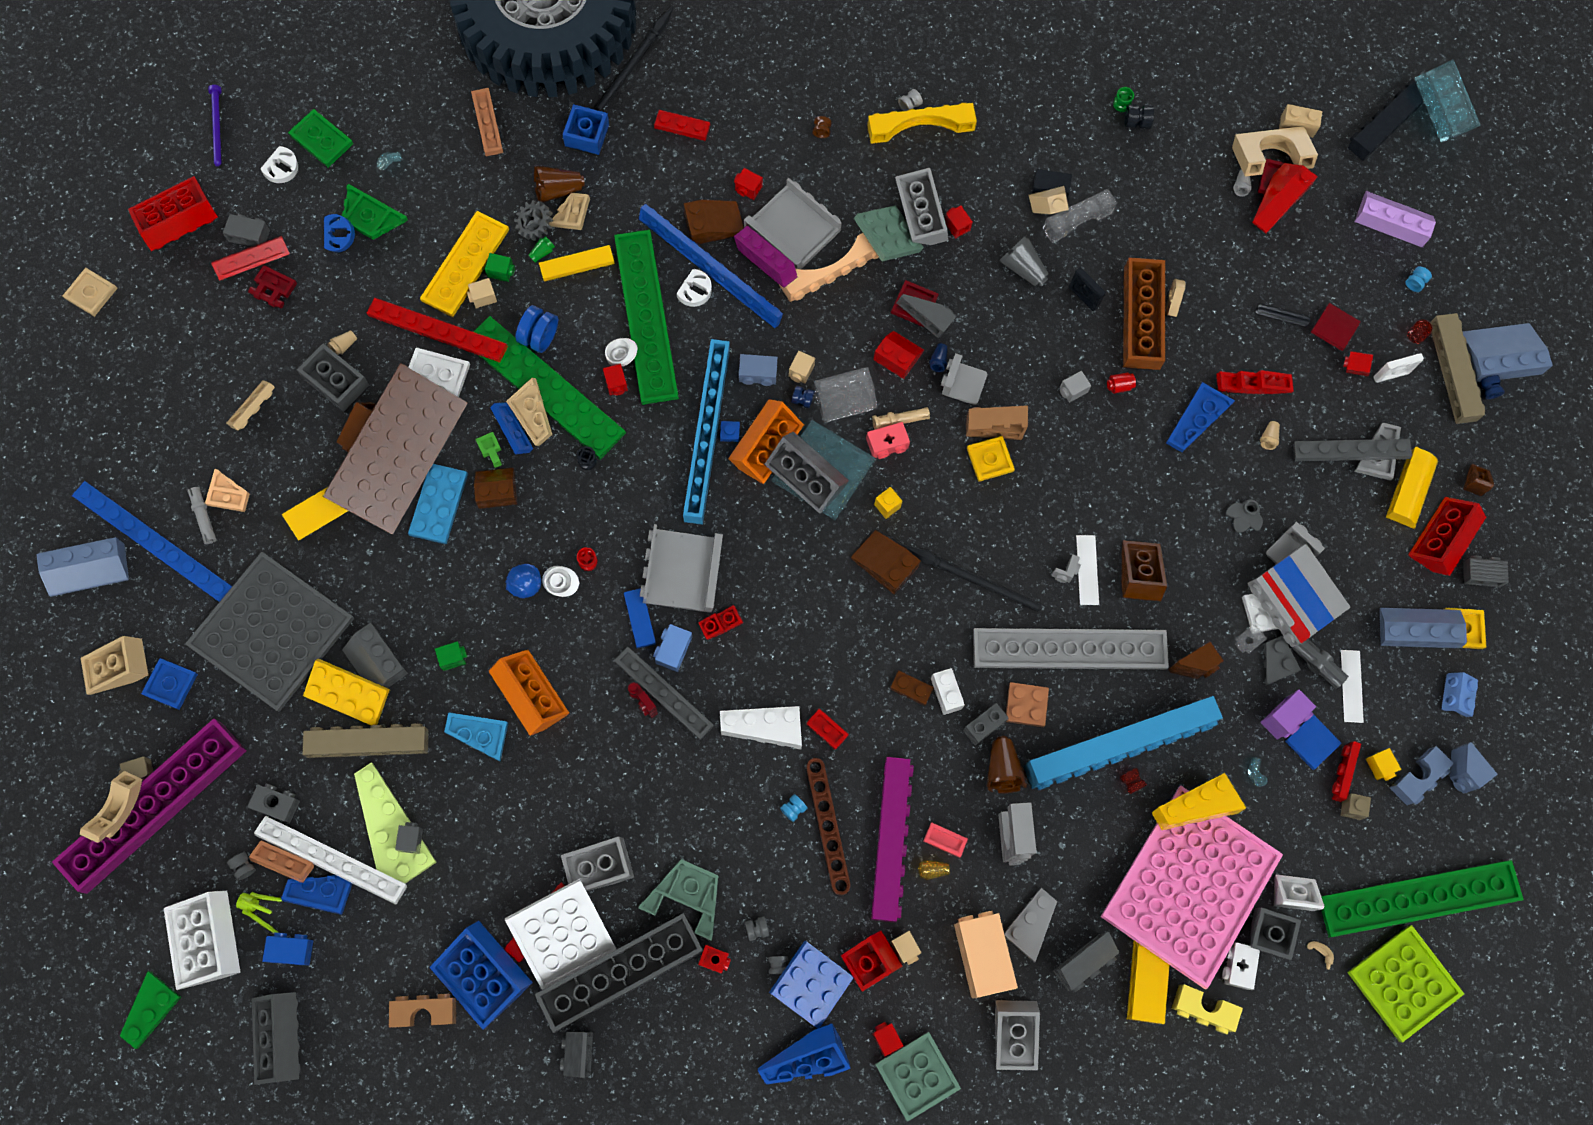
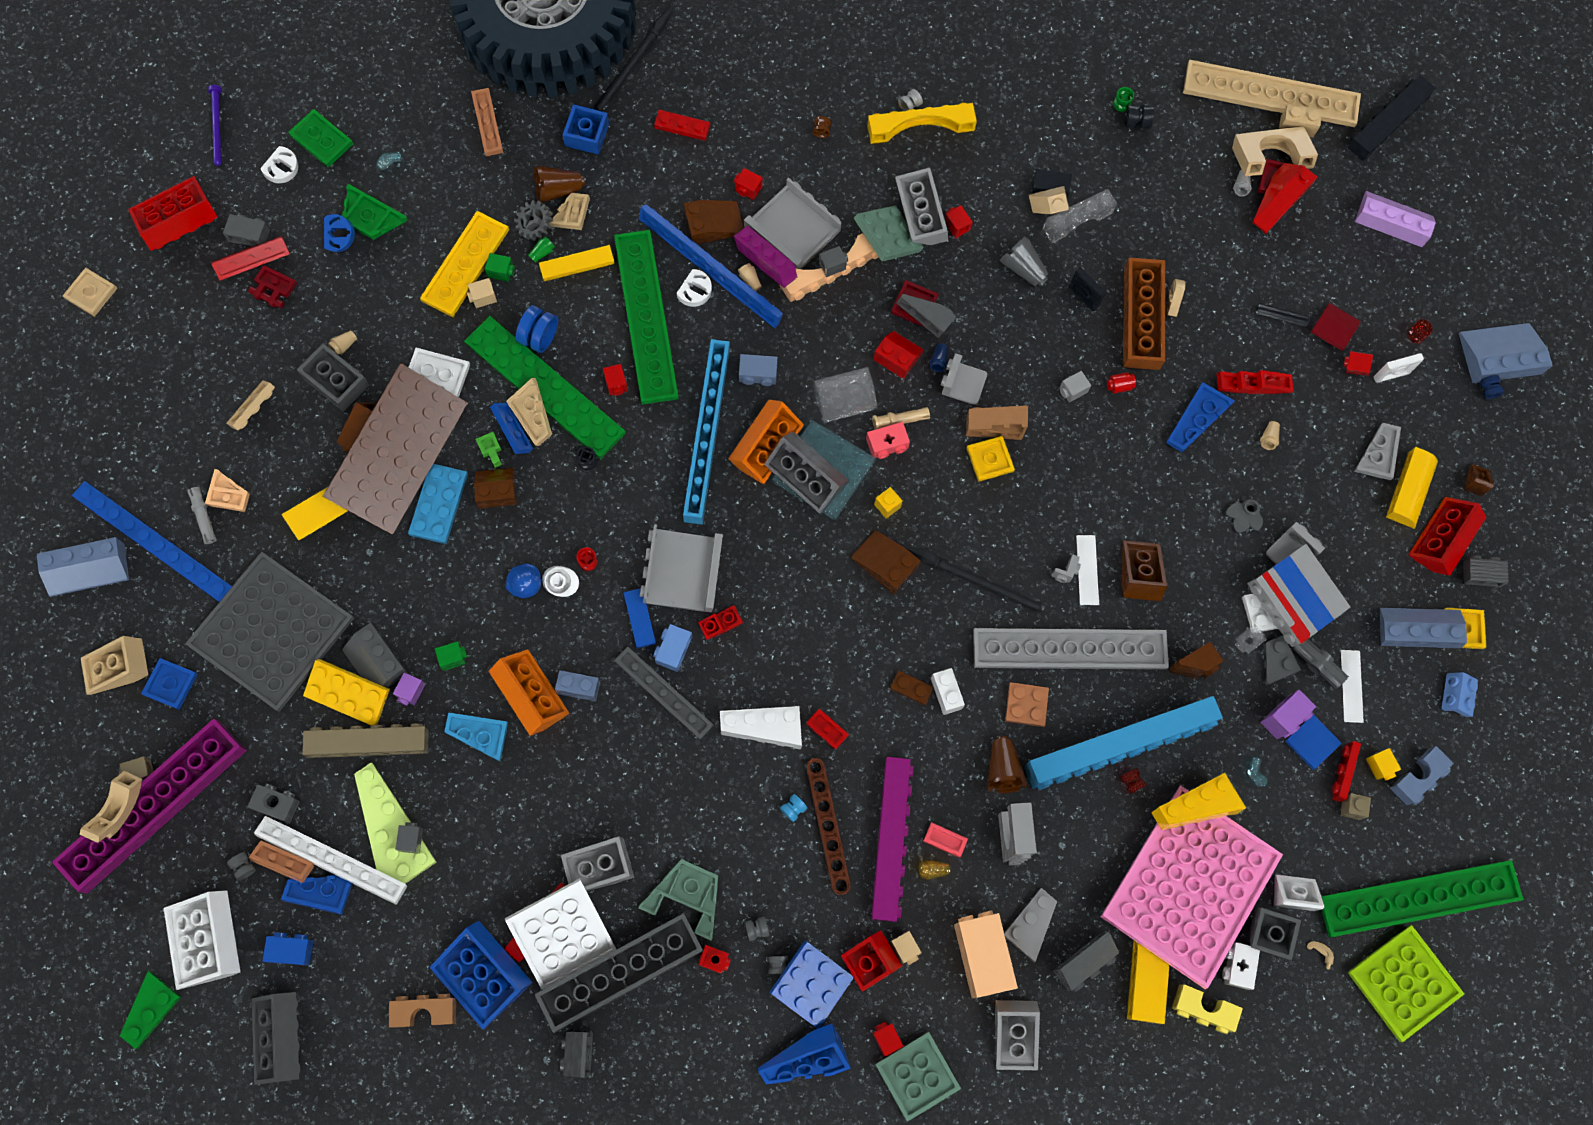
lime plant [236,892,282,933] -> none
red plate [367,298,508,362] -> none
white hat [605,338,638,366] -> none
dark red plate [628,682,658,718] -> none
blue plate [720,421,740,442] -> none
tan brick [789,351,815,383] -> none
dark blue wheel [791,385,815,408] -> none
dark grey brick [963,703,1009,746] -> none
dark grey plate [1293,439,1412,461] -> none
dark azure wheel [1406,266,1432,292] -> none
clear light blue slope [1414,59,1481,143] -> none
dark tan brick [1429,313,1485,424] -> none
sand blue slope [1450,742,1498,794] -> none
none -> medium lavender brick [393,673,425,706]
none -> sand blue brick [555,670,600,701]
none -> tan cone [738,263,762,291]
none -> dark grey brick [819,246,848,277]
none -> tan plate [1183,60,1361,127]

